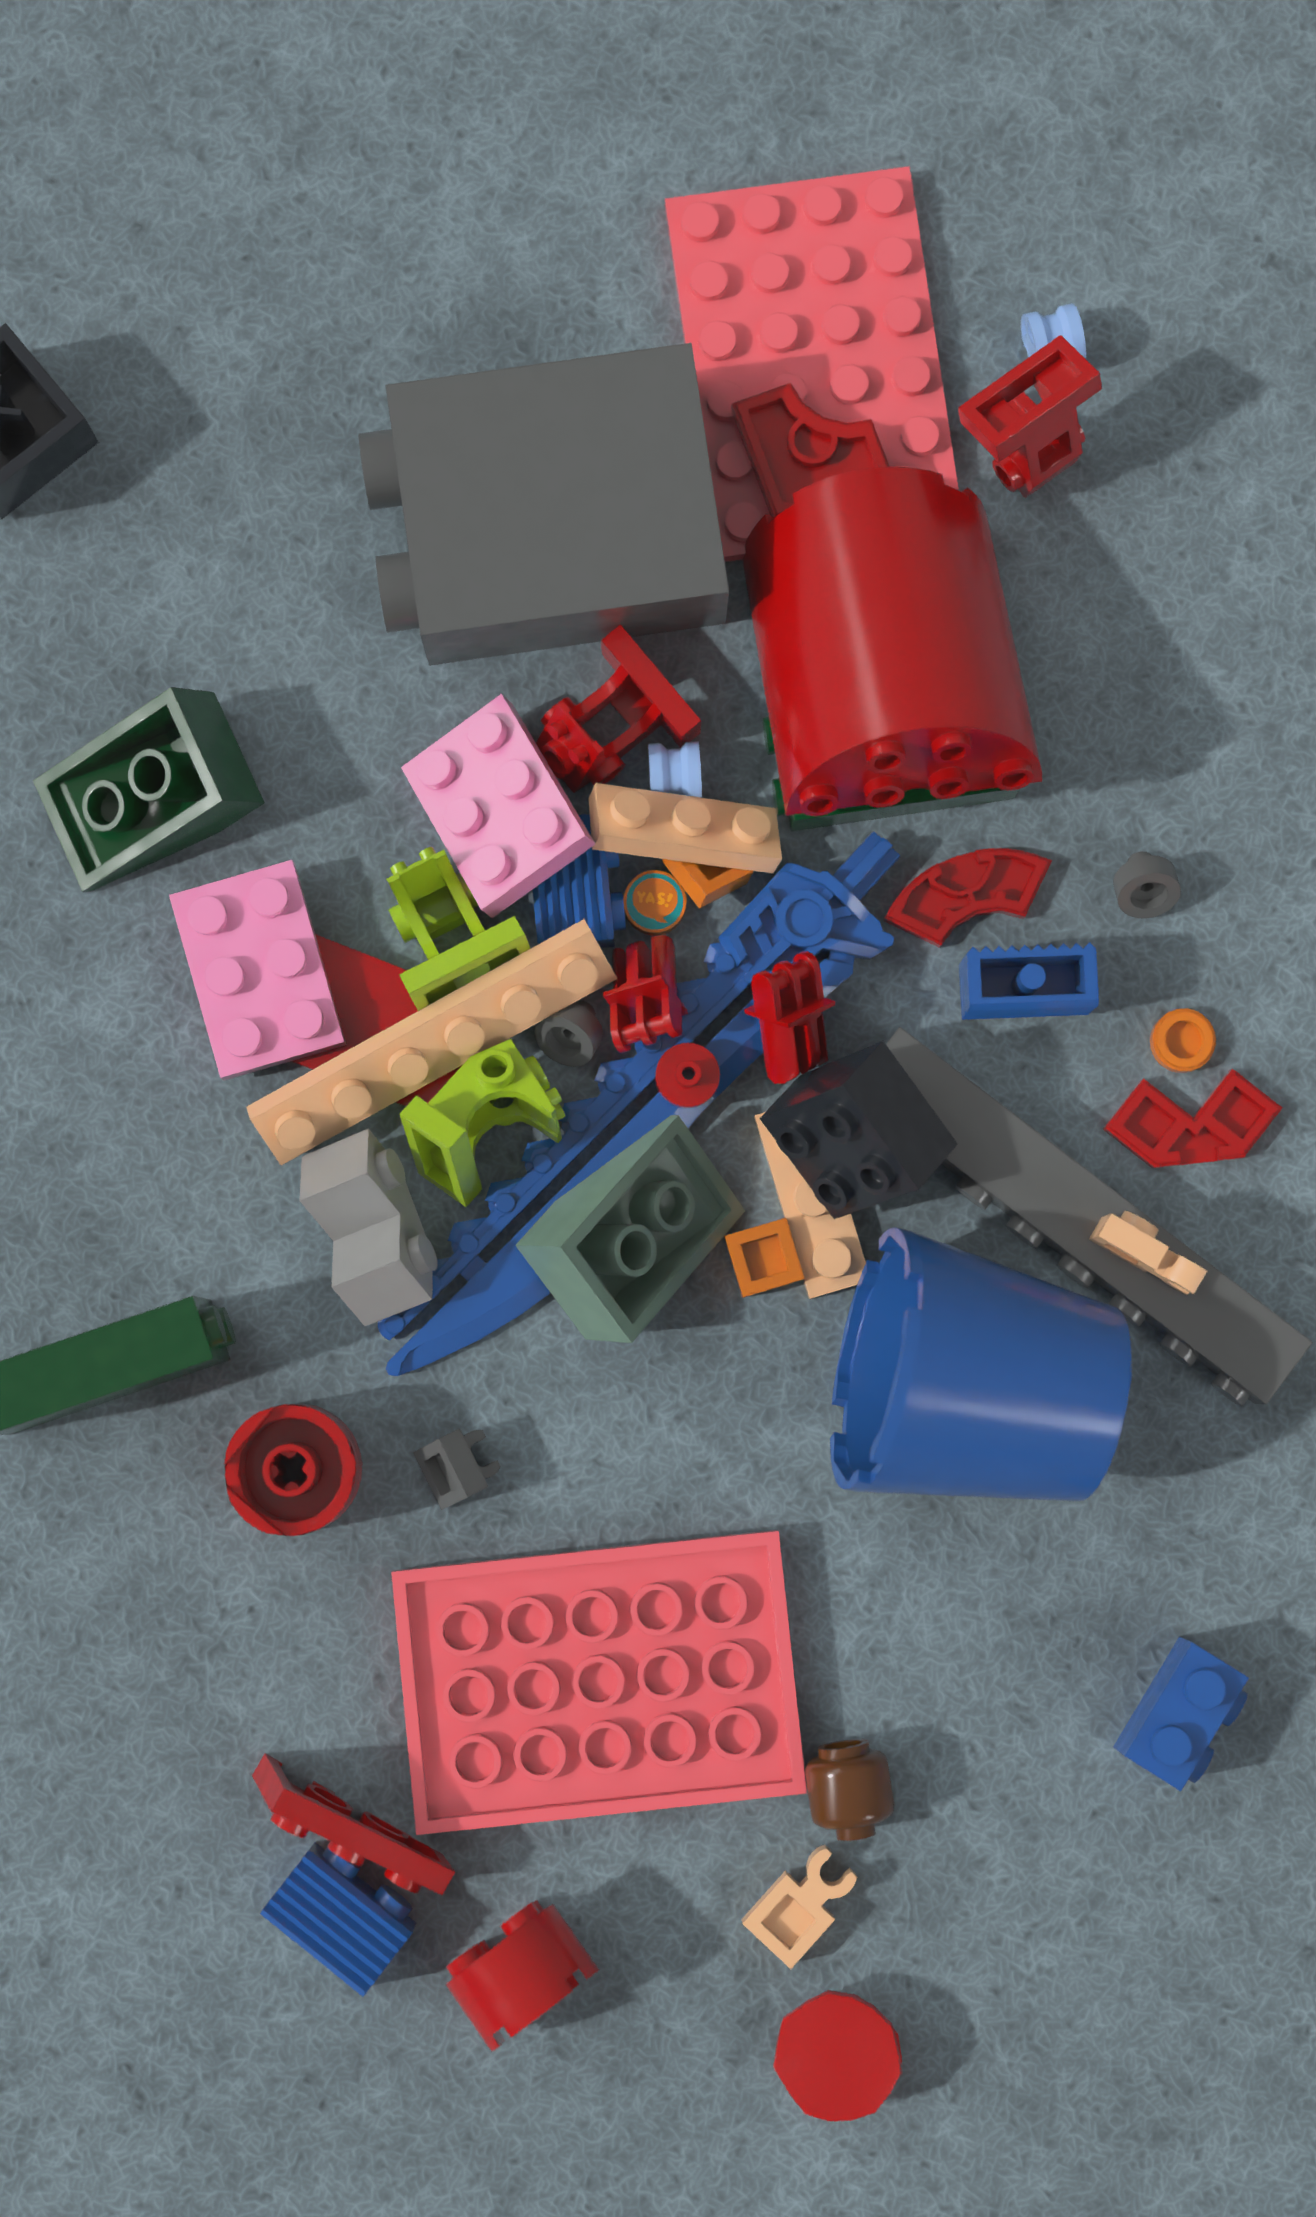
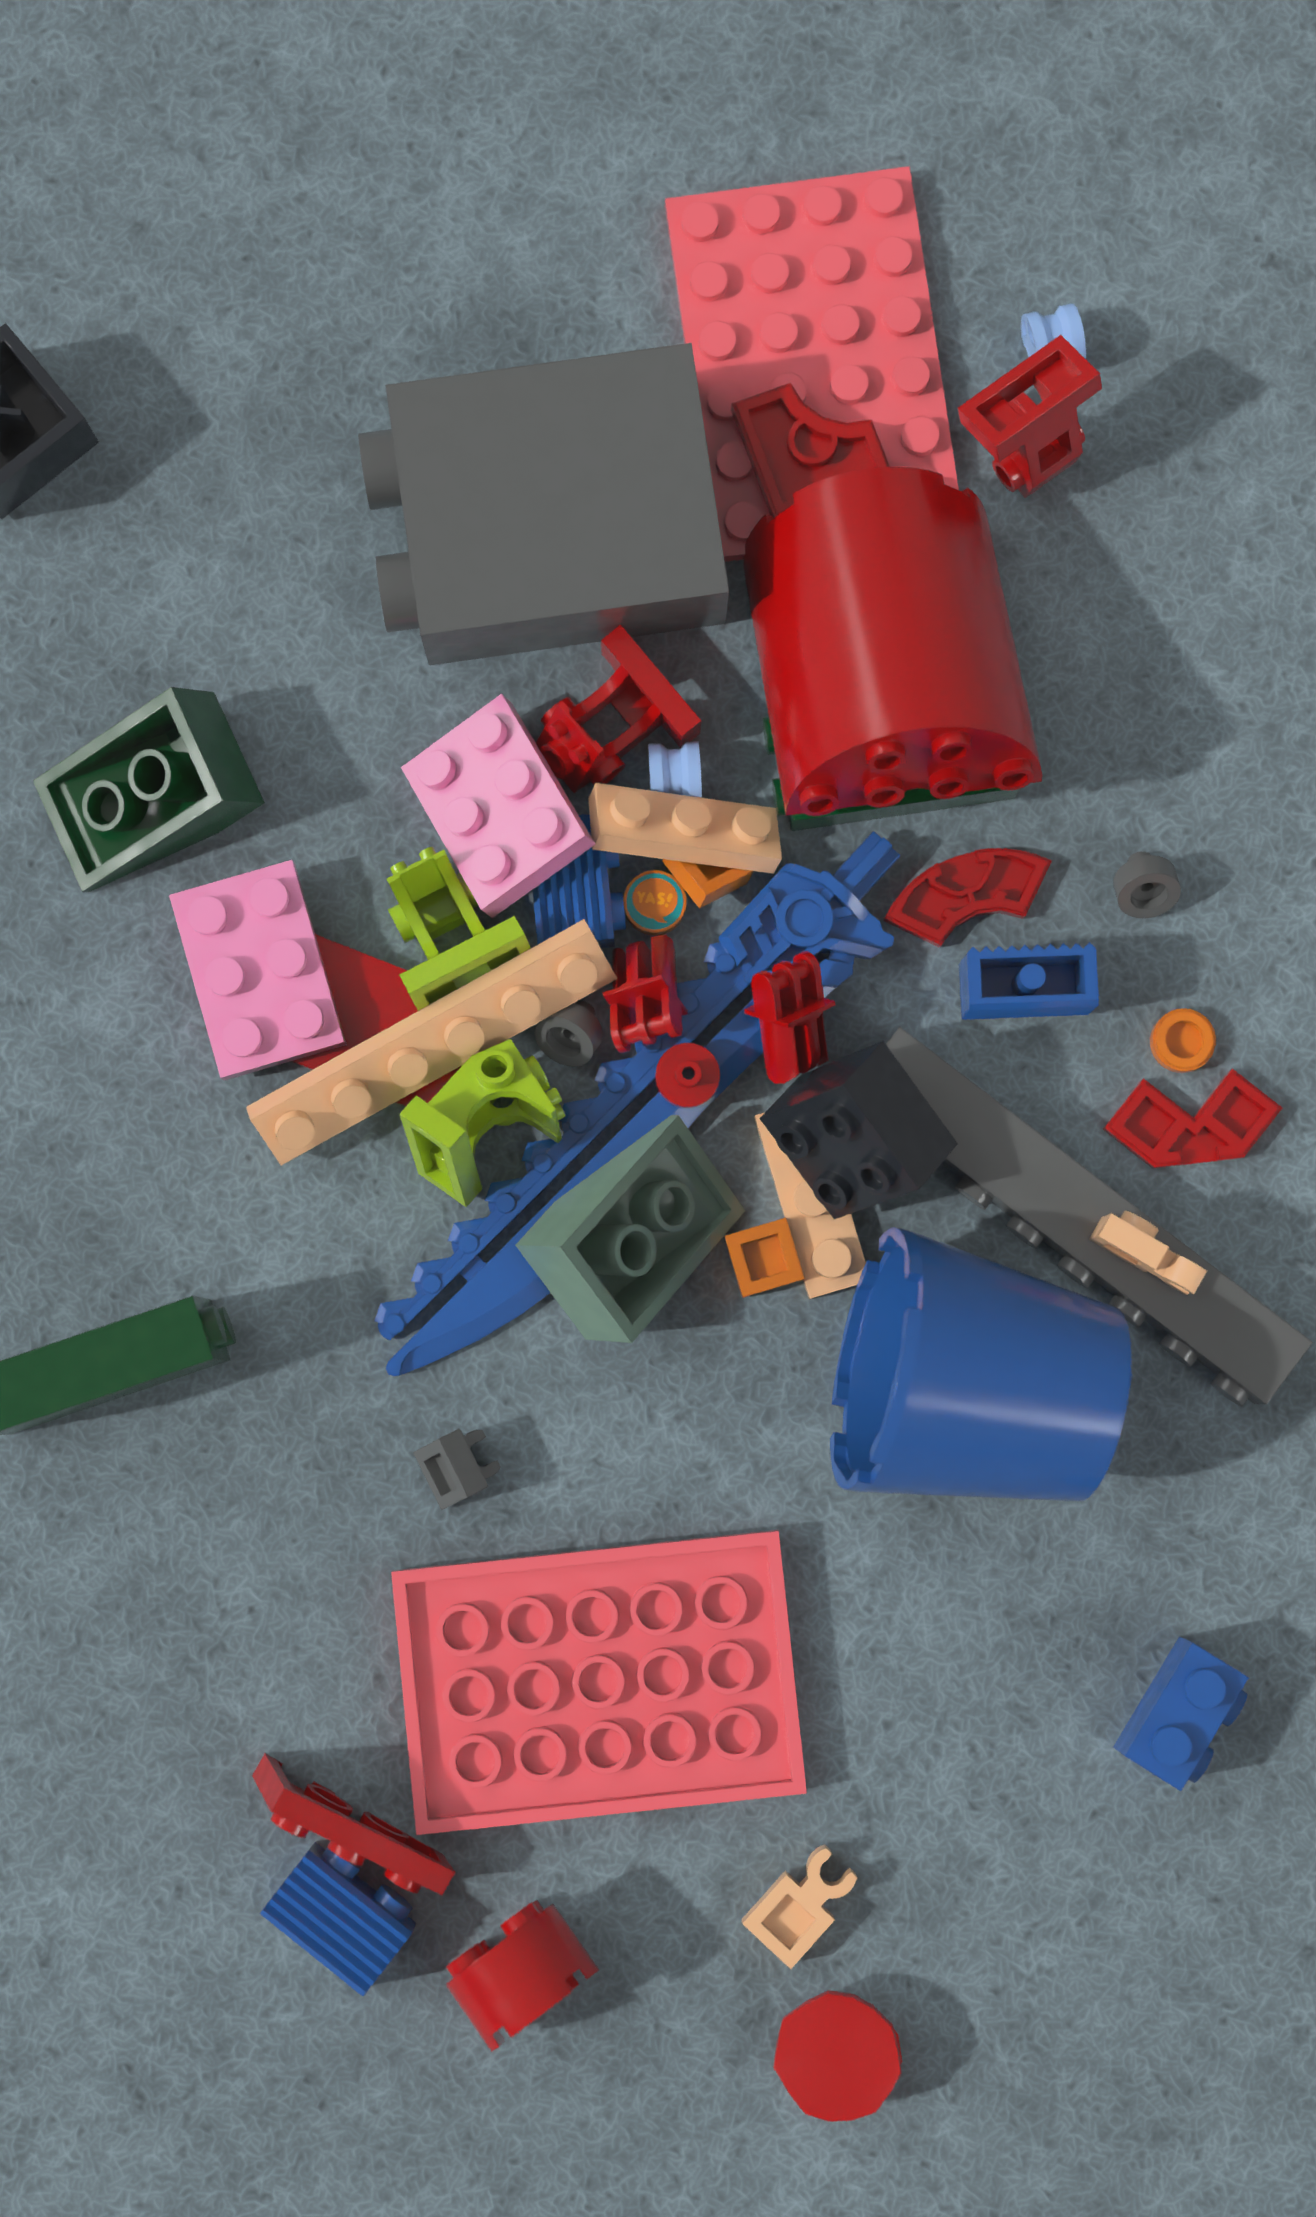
red brick [224,1404,363,1536] -> none
light grey brick [300,1128,437,1326] -> none
reddish brown head [805,1739,894,1841] -> none

